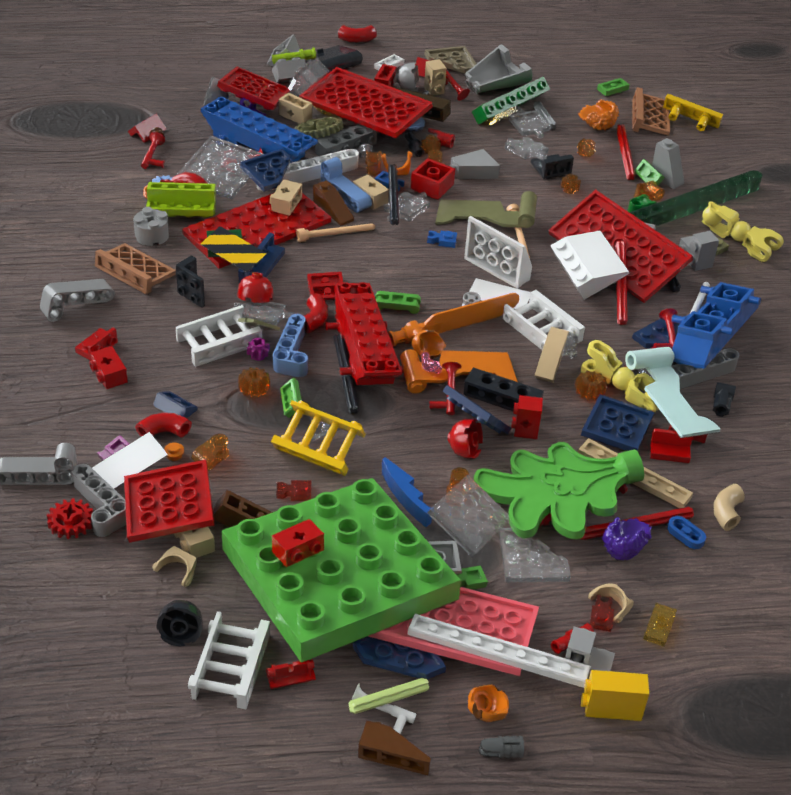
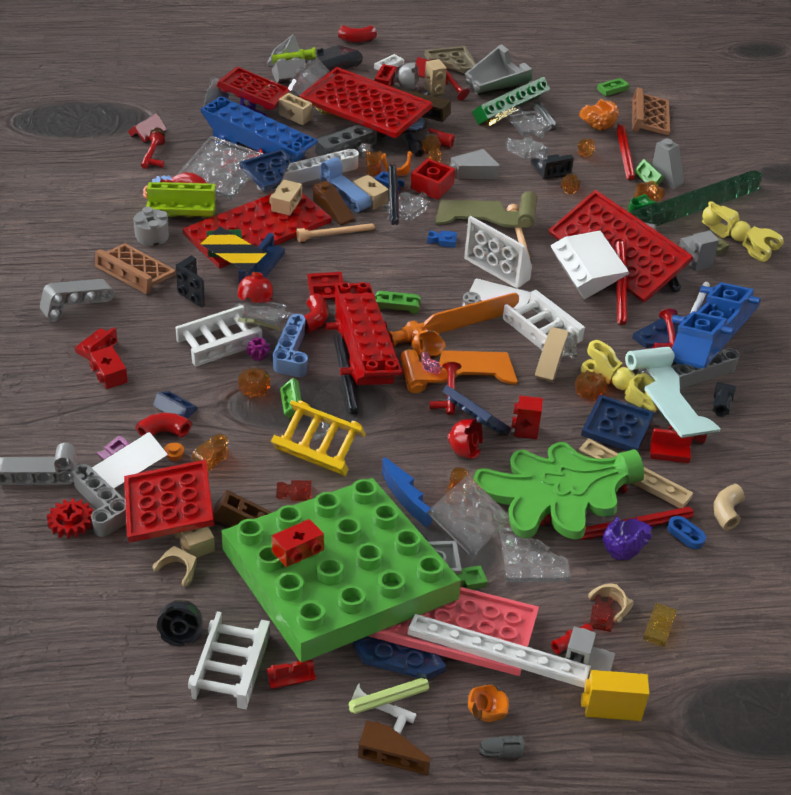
olive gear [294,117,344,139] -> none
black brick [463,367,544,411] -> none
yellow plate [663,94,723,131] -> none

